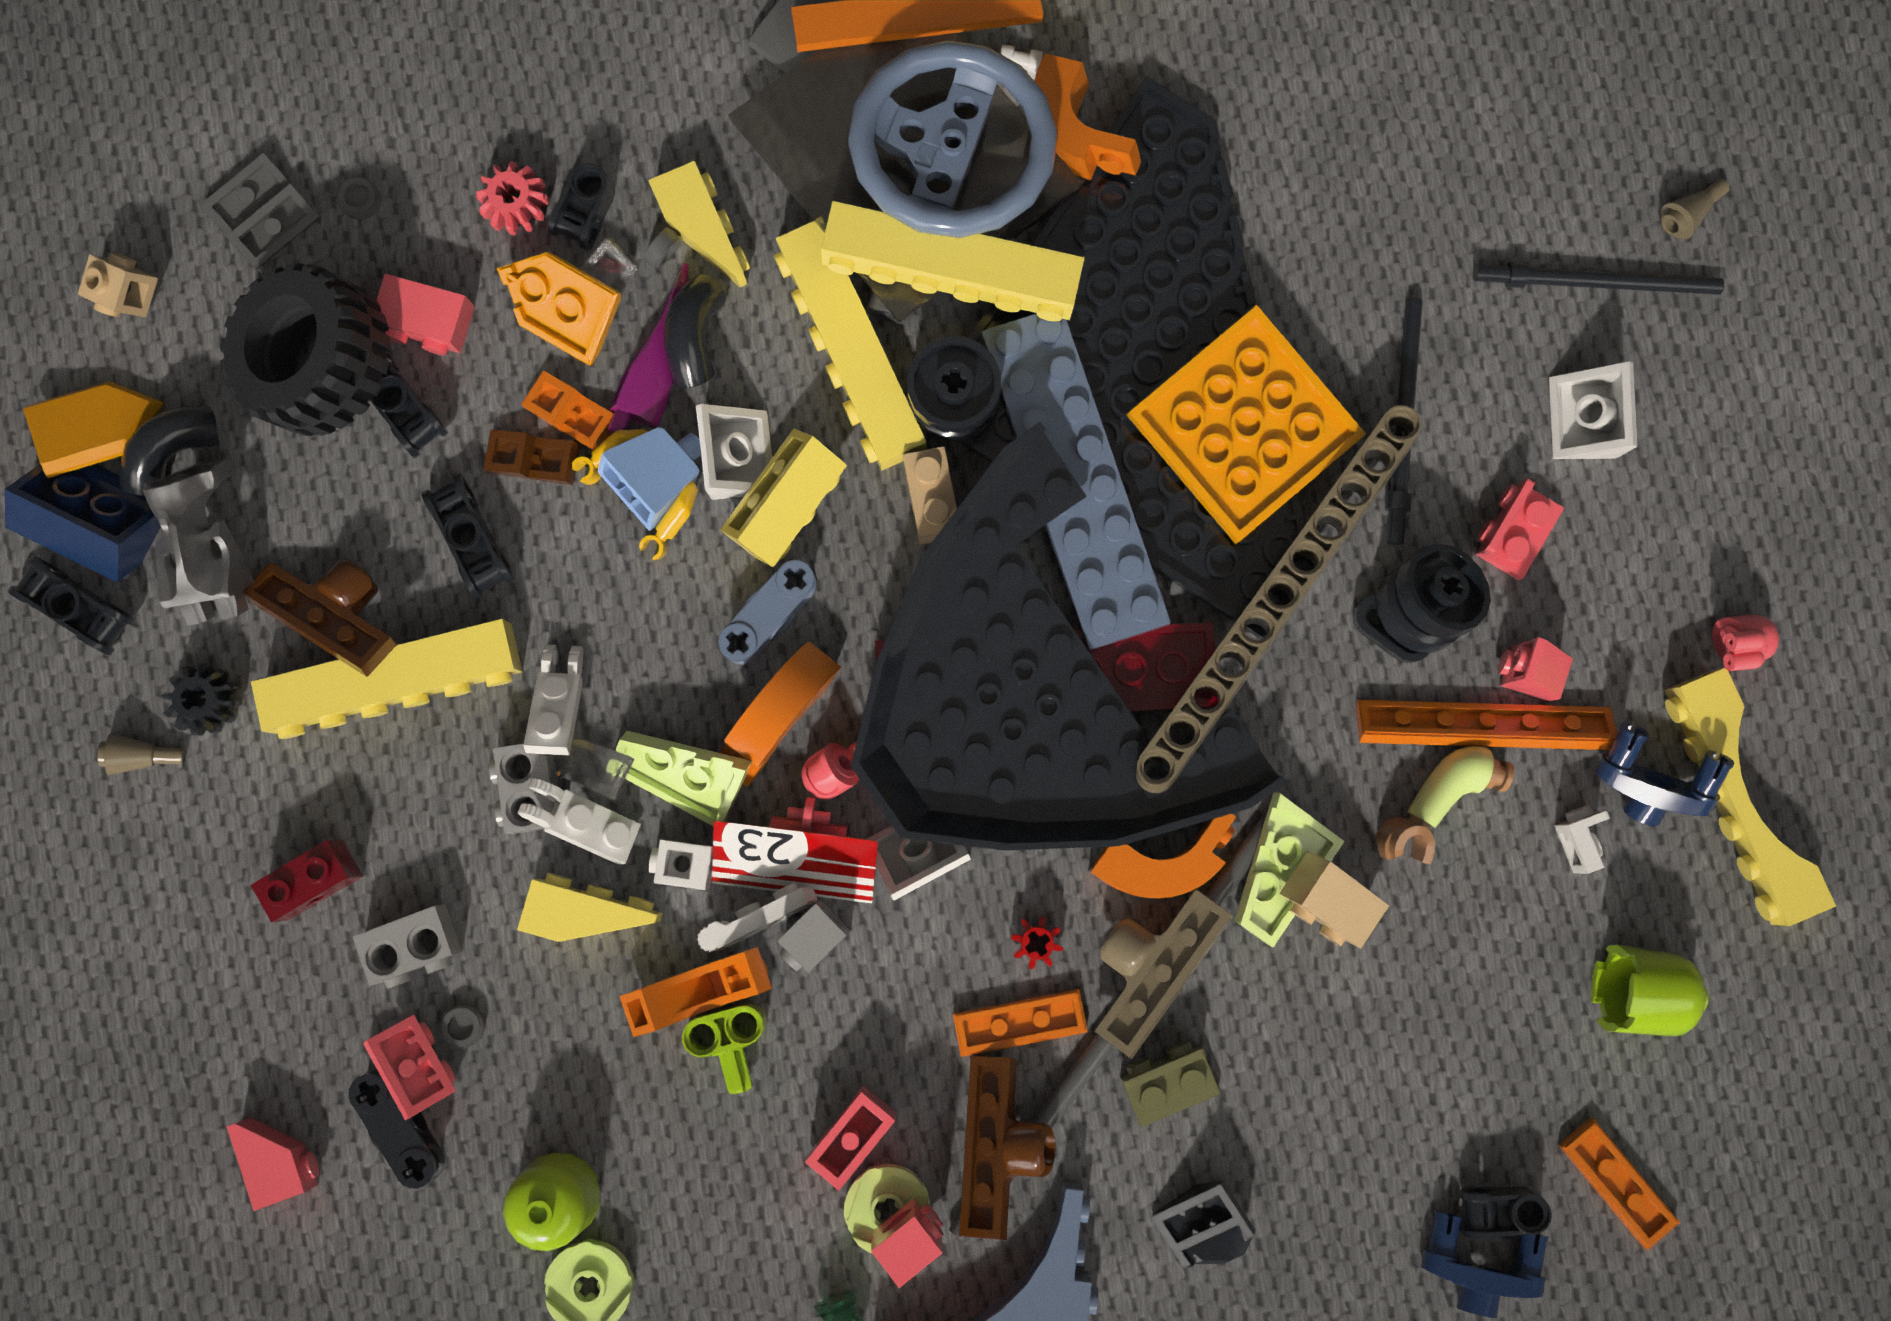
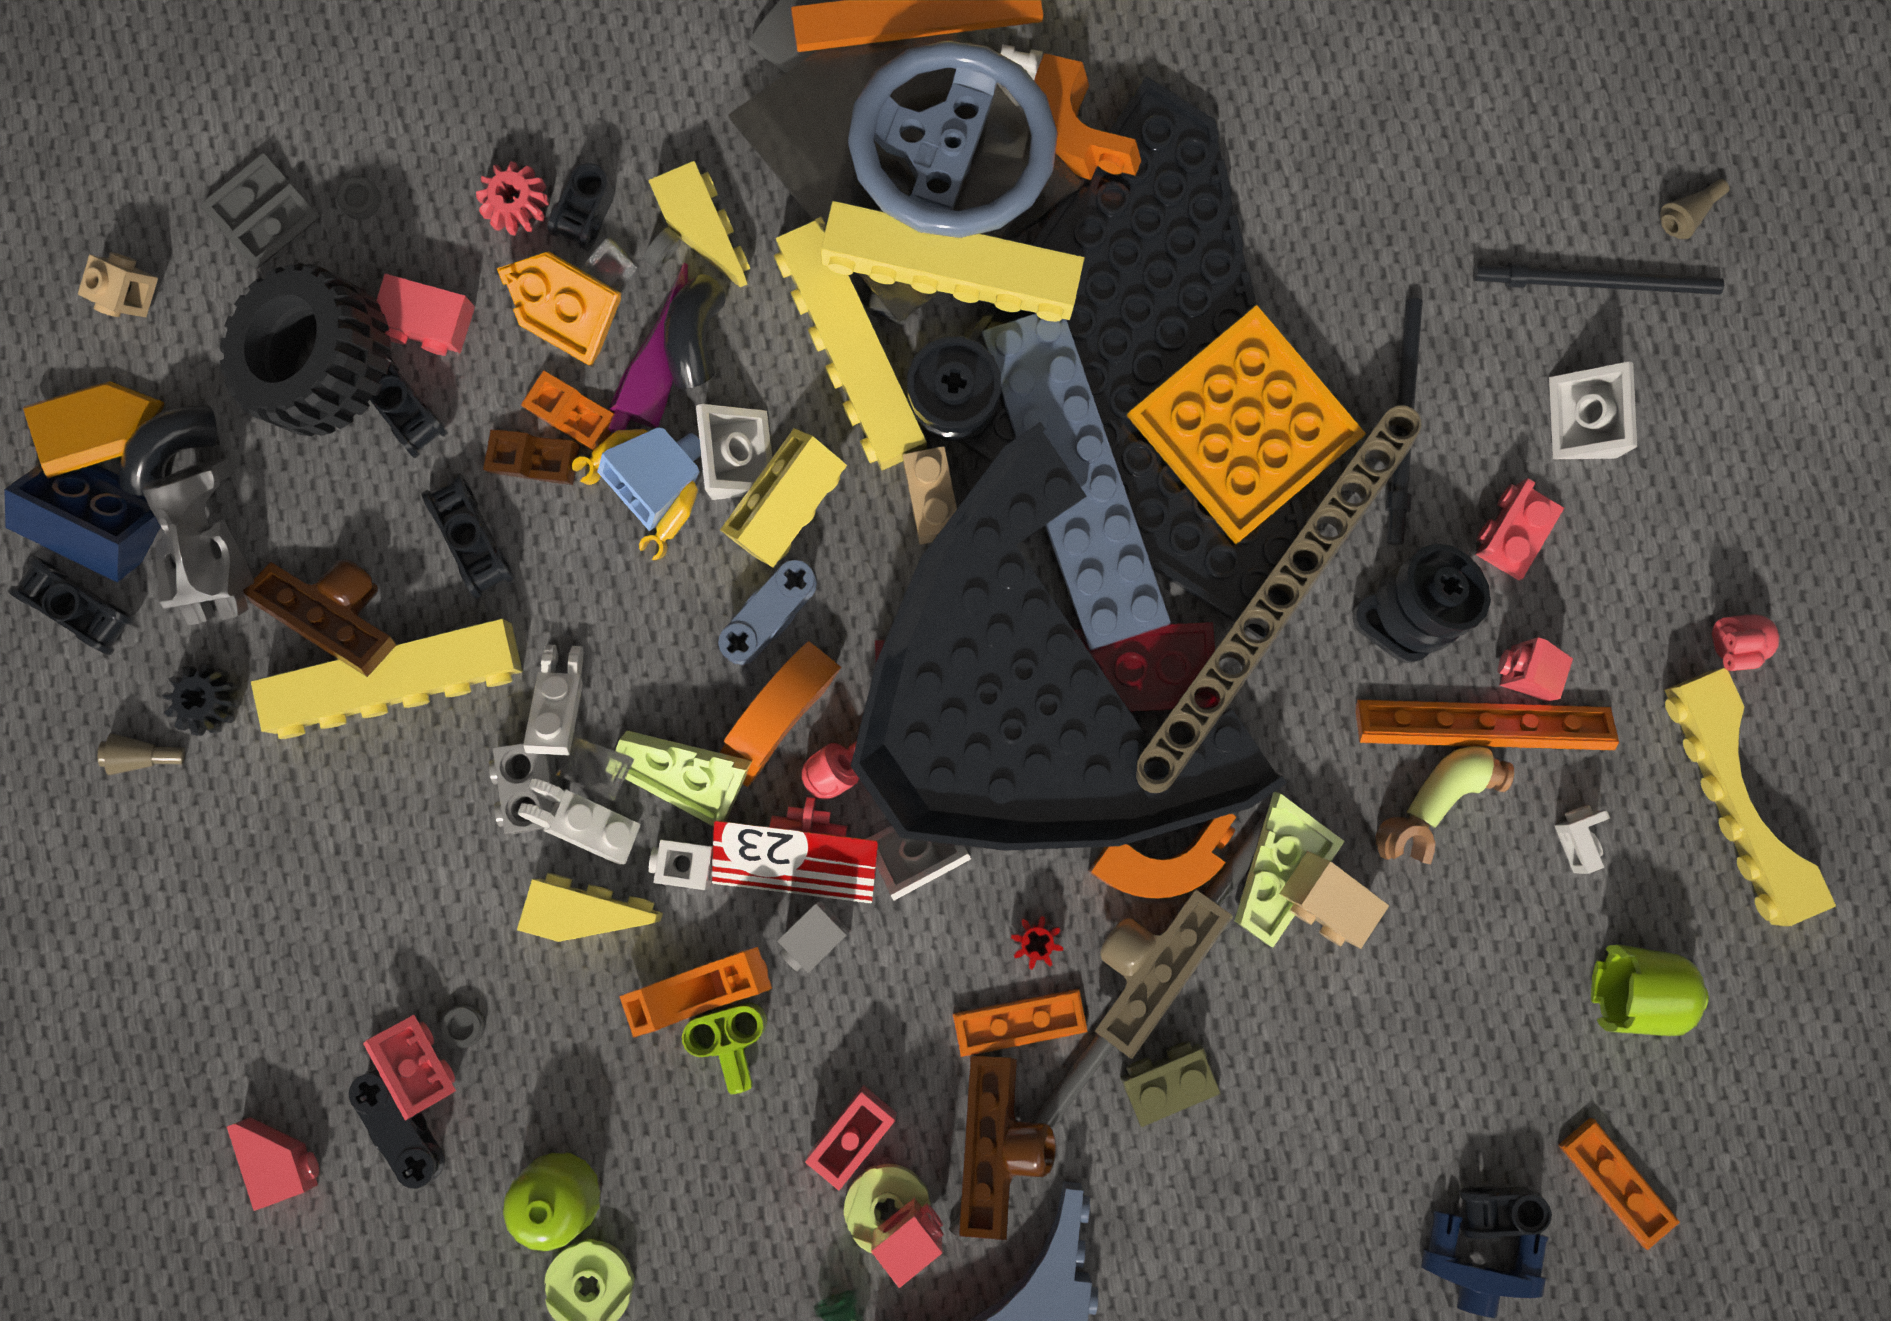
dark red brick [251,840,363,923] -> none
light grey brick [353,904,462,989] -> none
white hinge [696,883,818,952] -> none
black slope [1151,1180,1256,1267] -> none
dark blue connector [1595,722,1734,826] -> none

